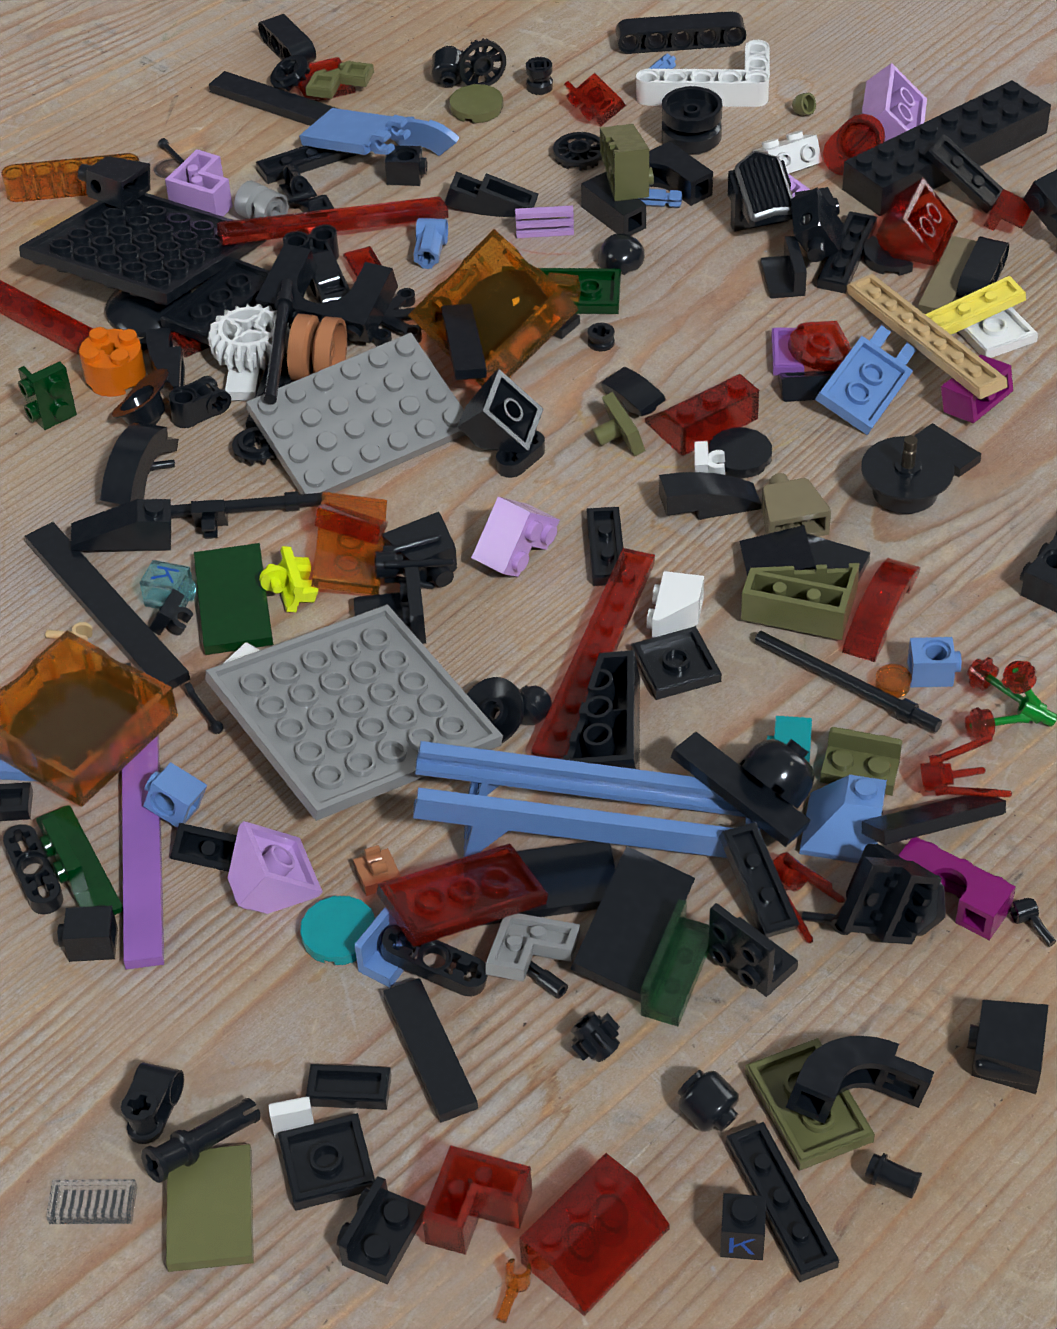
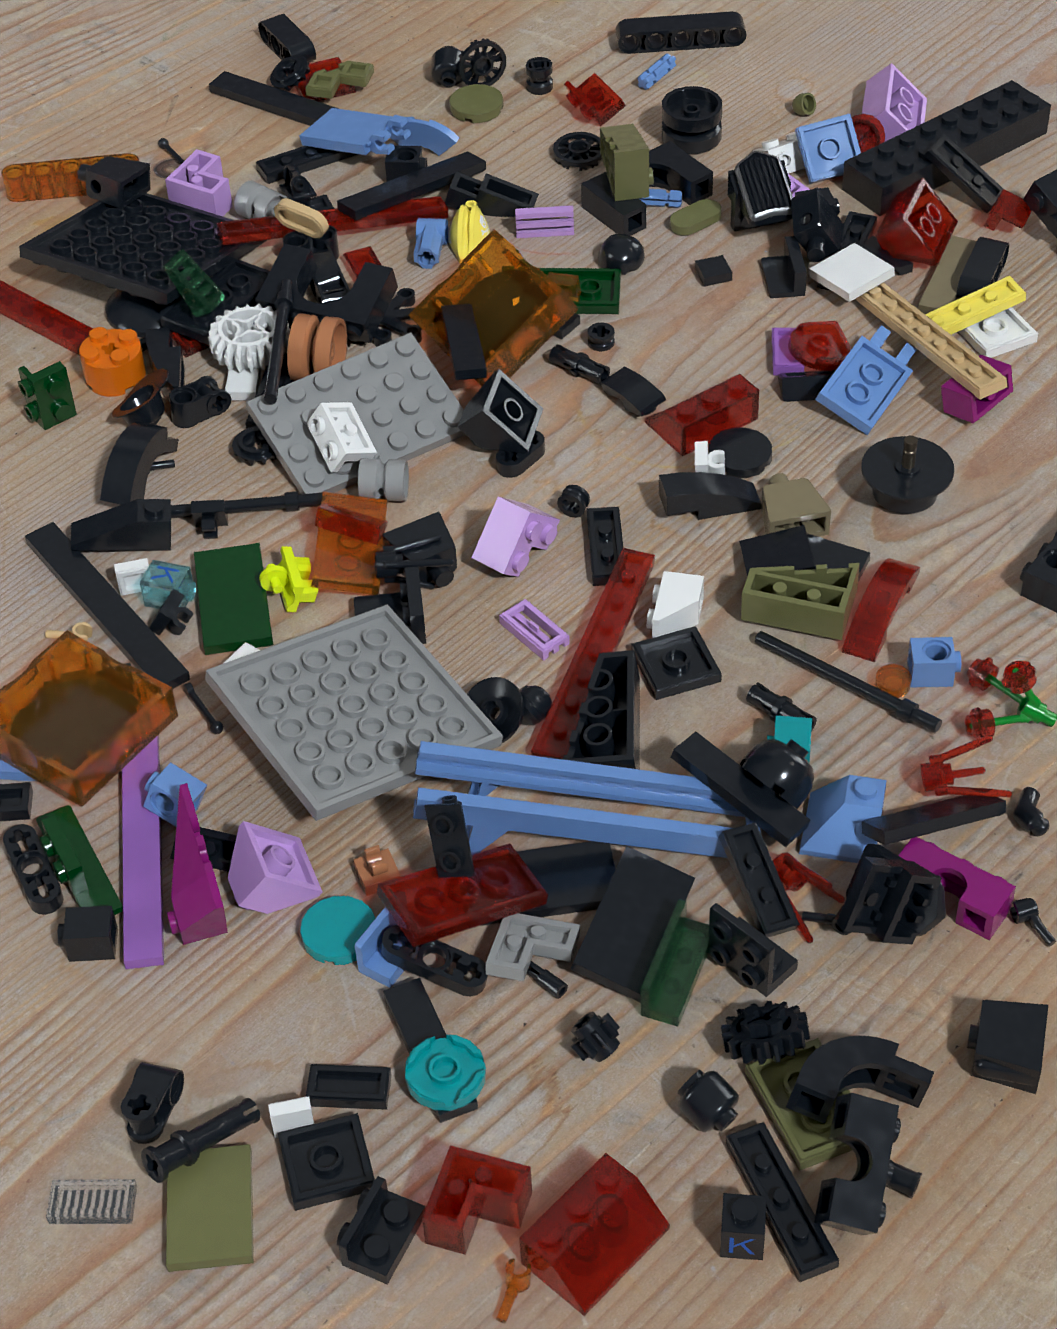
olive tile [592,392,646,457] -> none
white beam [636,40,770,107] -> none
olive bracket [820,727,902,796] -> none
black tile [915,423,981,477] -> none
none -> white tile [114,558,154,596]
none -> clear green slope [163,249,226,317]
none -> magenta wedge [167,783,228,945]
none -> tan tile [274,198,329,238]
none -> white bracket [307,402,377,472]
none -> black tile [337,151,486,221]
none -> light grey wheel [358,458,409,501]
none -> teal tile [405,1035,486,1111]
none -> black hinge [424,795,475,878]
none -> light yellow hat [448,200,491,264]
none -> lavender tile [499,599,570,661]
none -> black pin [549,344,610,385]
none -> black bush [557,485,590,518]
none -> olive tile [670,199,721,236]
none -> black tile [695,255,733,286]
none -> black gear [721,1001,810,1065]
none -> black pin [746,682,817,732]
none -> medium blue tile [795,114,861,184]
none -> white tile [809,243,895,302]
none -> black arch [814,1093,901,1235]
none -> black arm [1013,787,1050,836]

